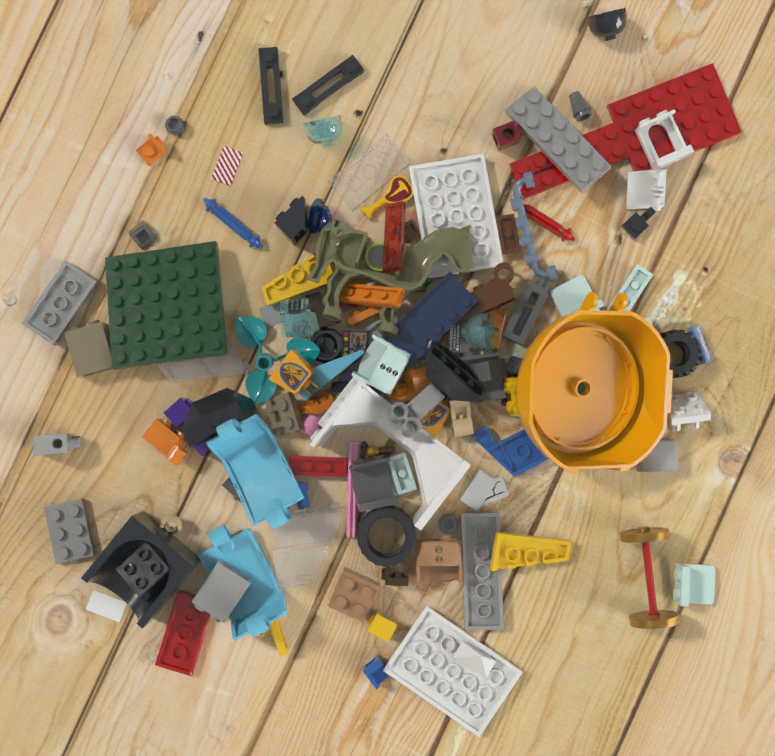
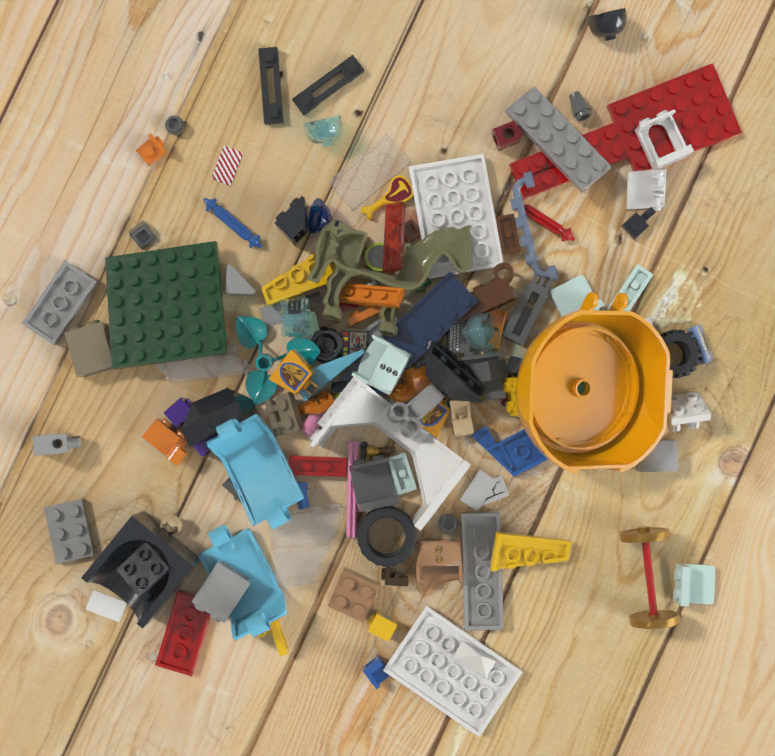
none -> light grey slope [226,264,258,296]

